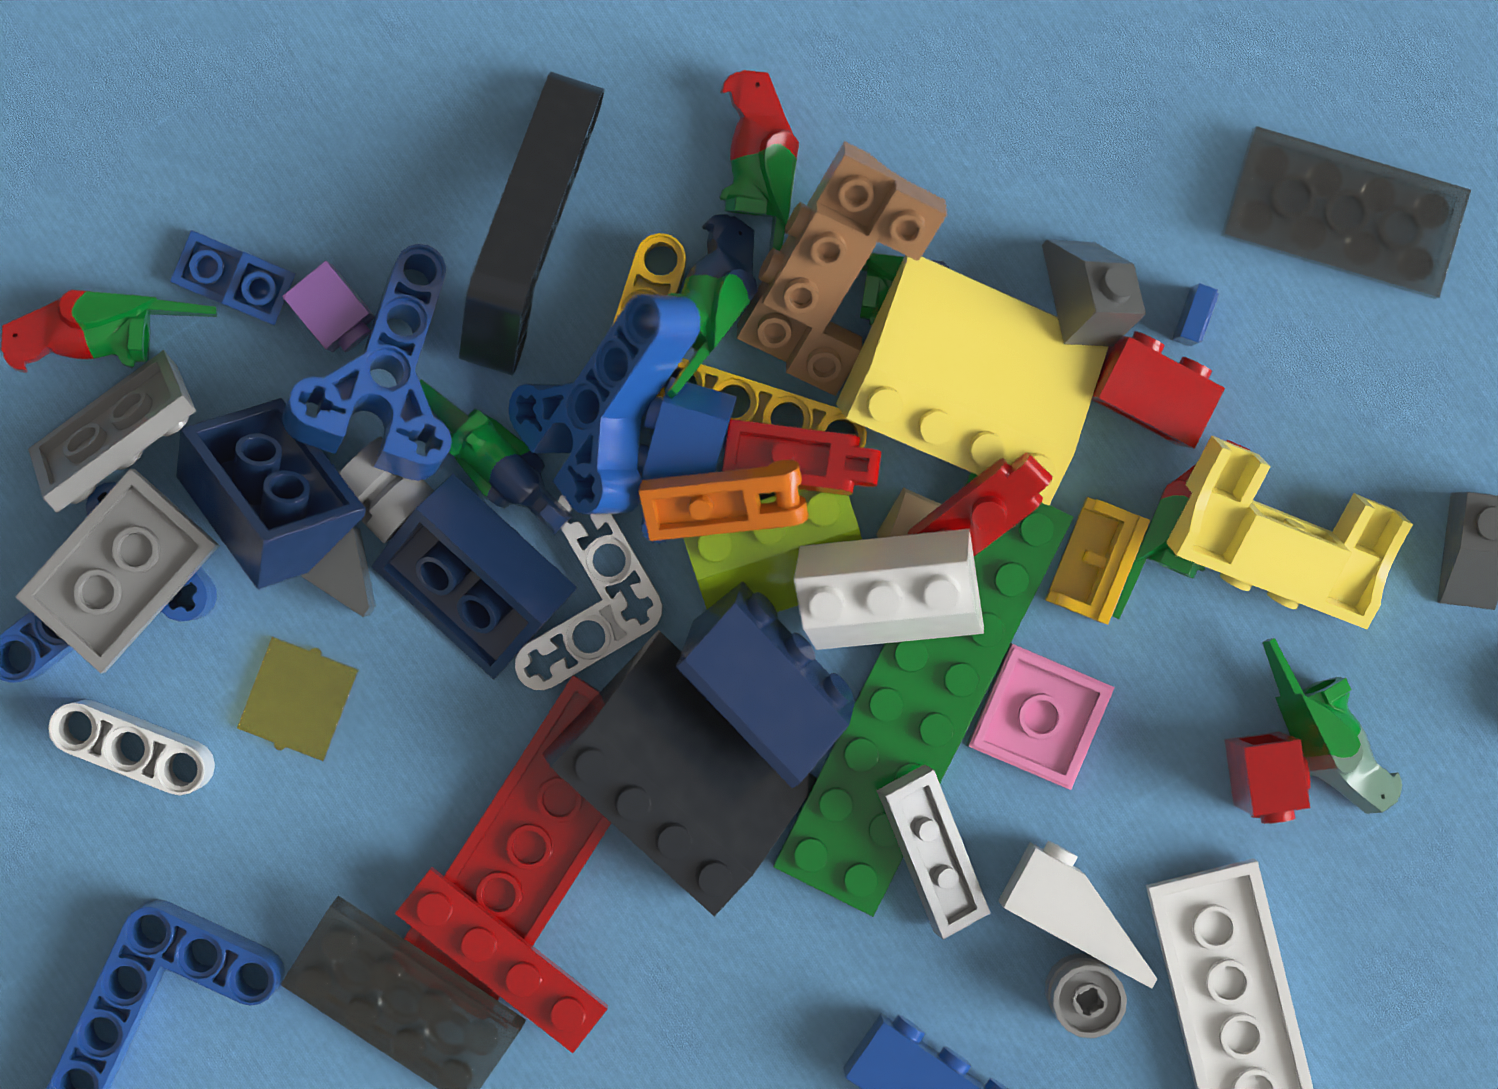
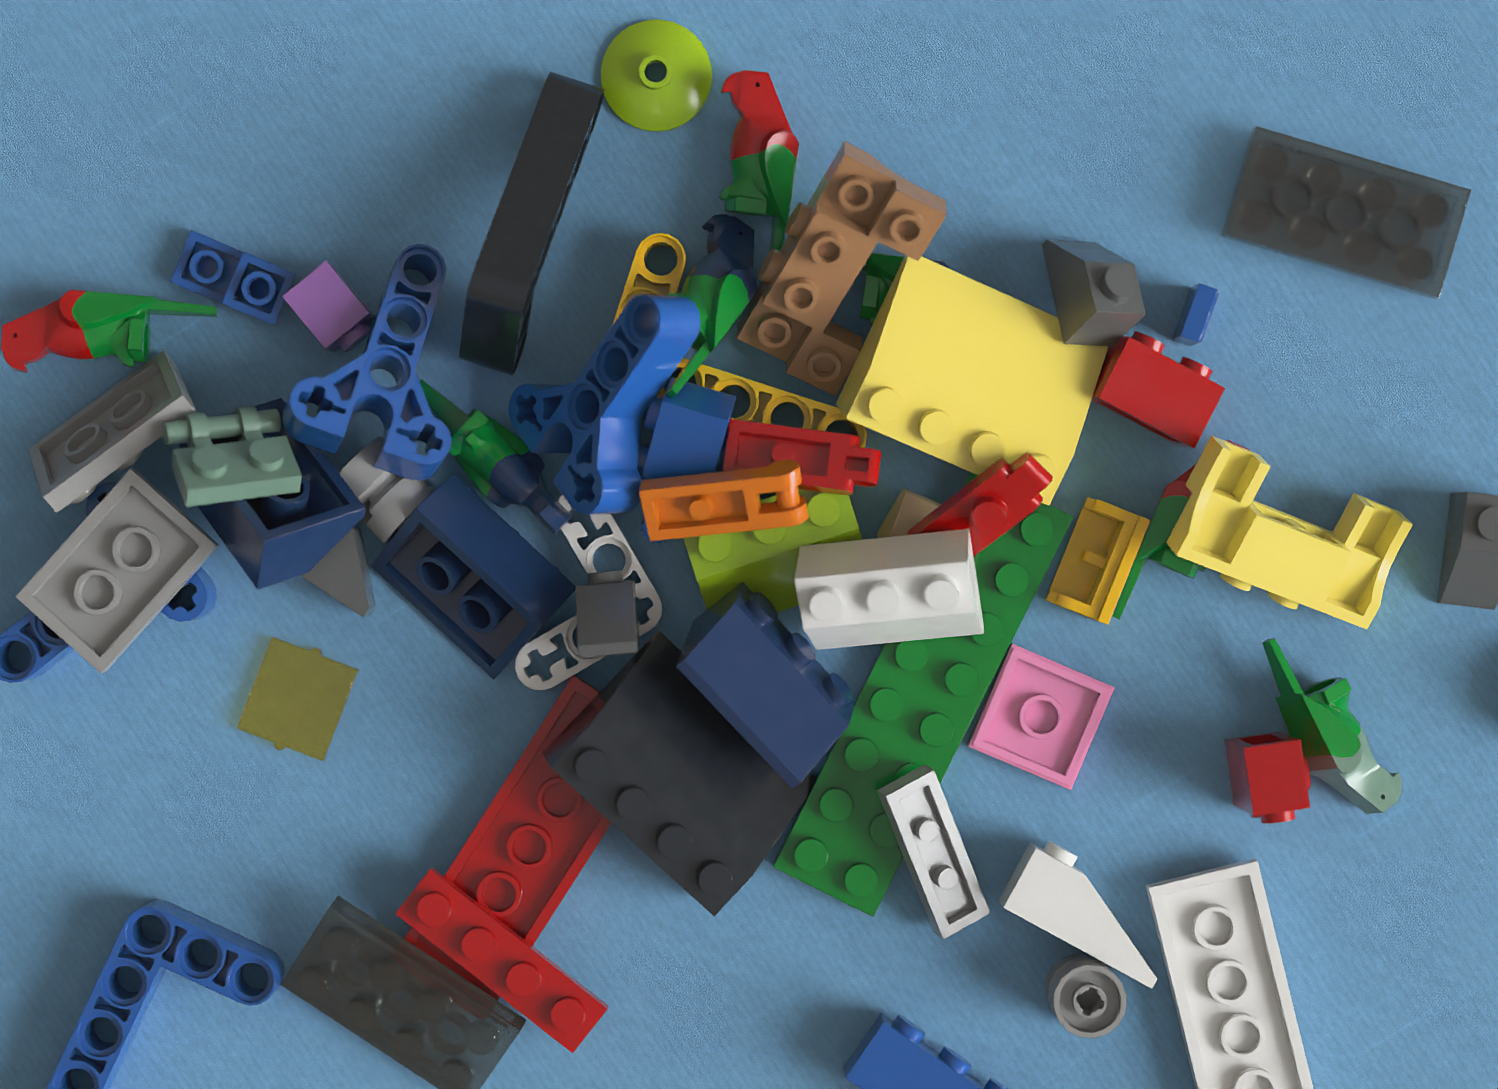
white beam [48,699,215,795] -> none
none -> sand green plate [162,406,302,507]
none -> dark grey slope [576,570,640,657]
none -> lime dish [600,19,712,132]

